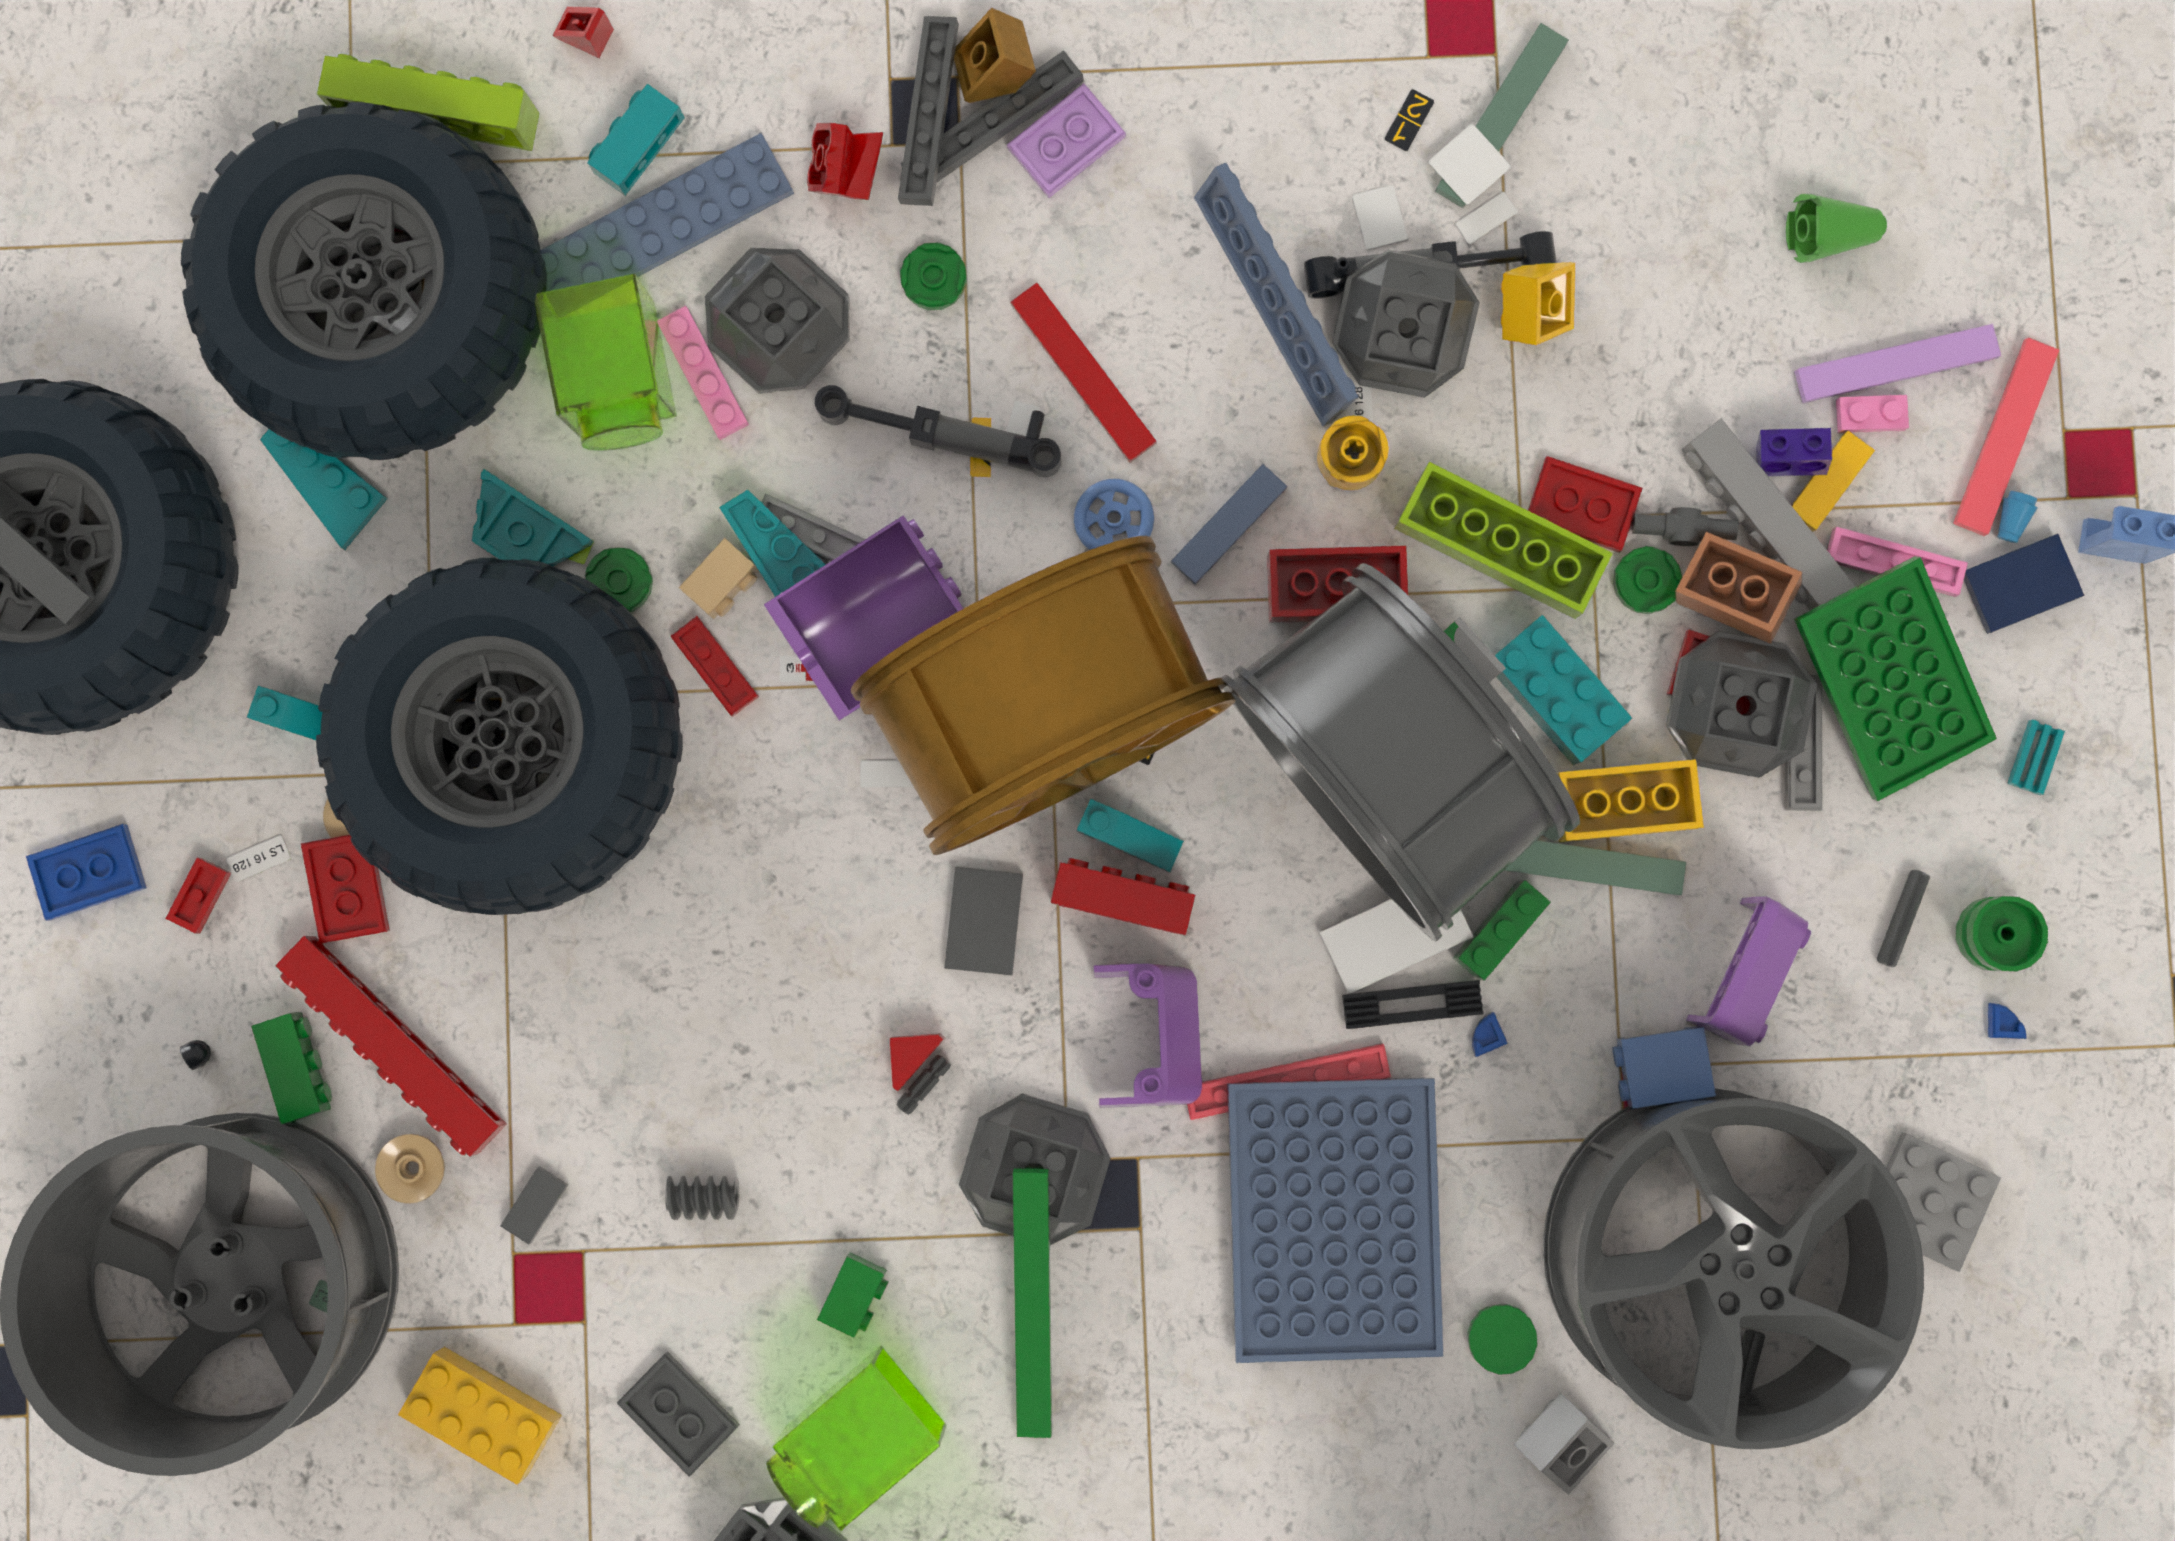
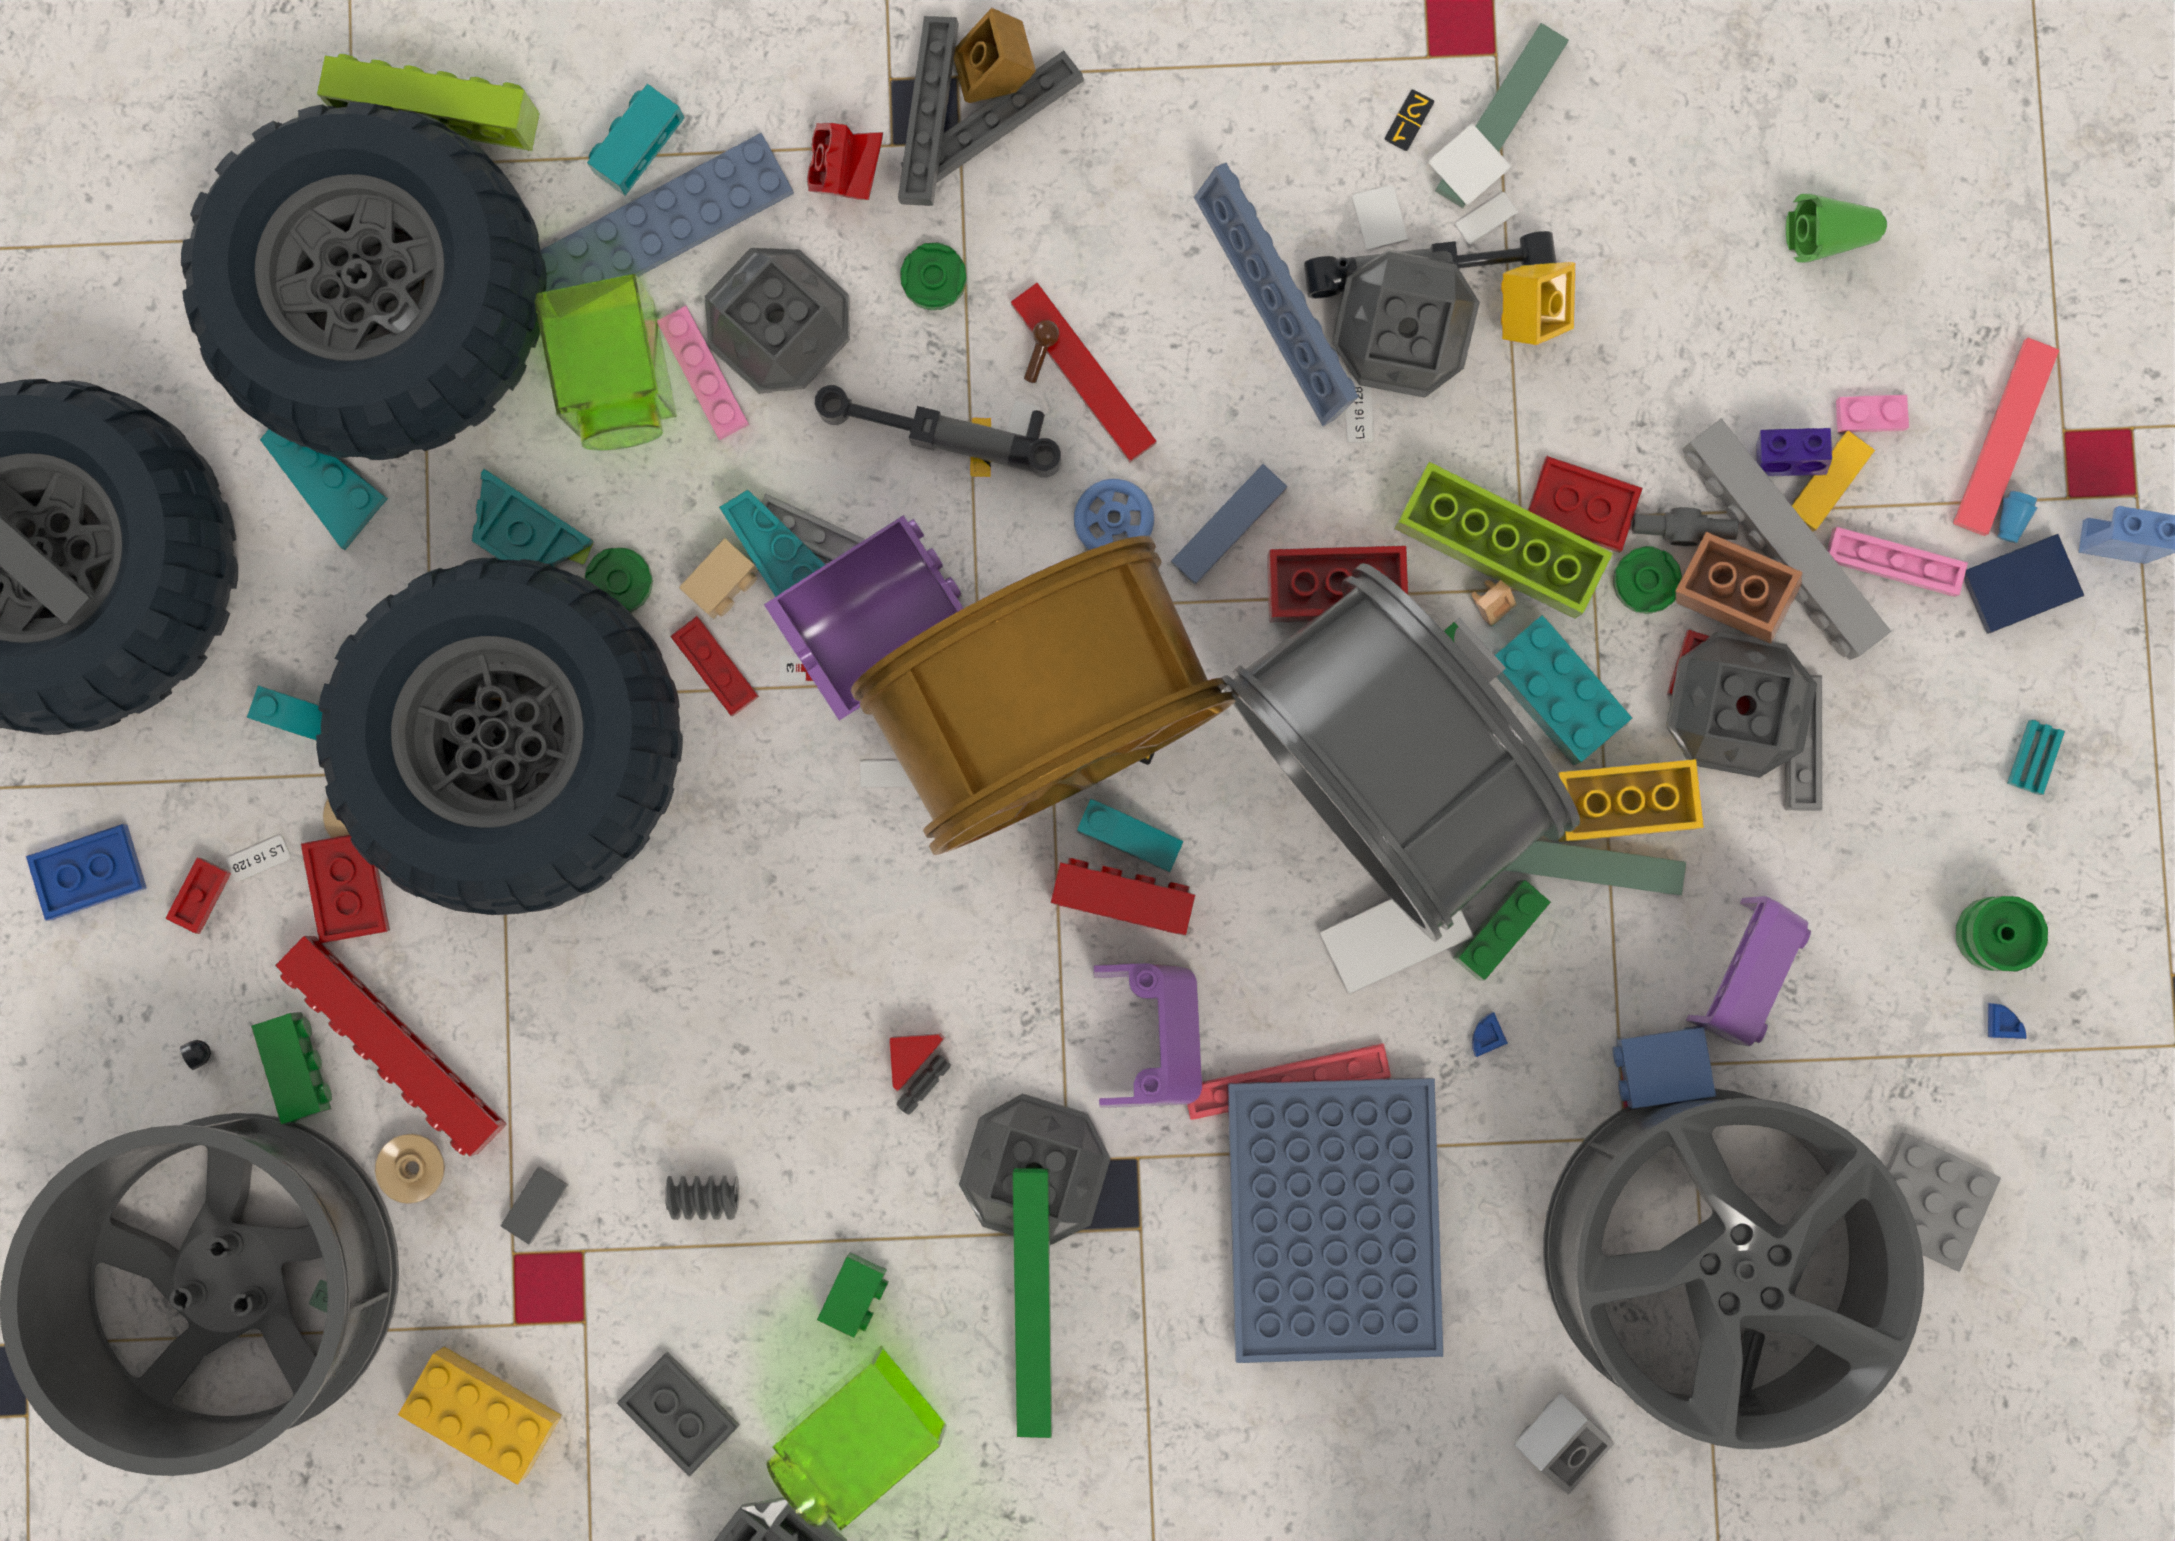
red slope [552,6,614,58] -> none
dark grey tile [944,867,1023,975] -> none
lavender tile [1007,83,1126,198] -> none
yellow brick [1317,415,1389,490] -> none
black container [1342,980,1484,1029] -> none
green tile [1467,1304,1538,1375] -> none
lavender tile [1794,324,2001,403] -> none
green plate [1794,556,1997,801] -> none
dark grey axle [1877,870,1930,967] -> none
none -> reddish brown bar [1024,320,1059,383]
none -> light nougat tile [1471,580,1517,626]

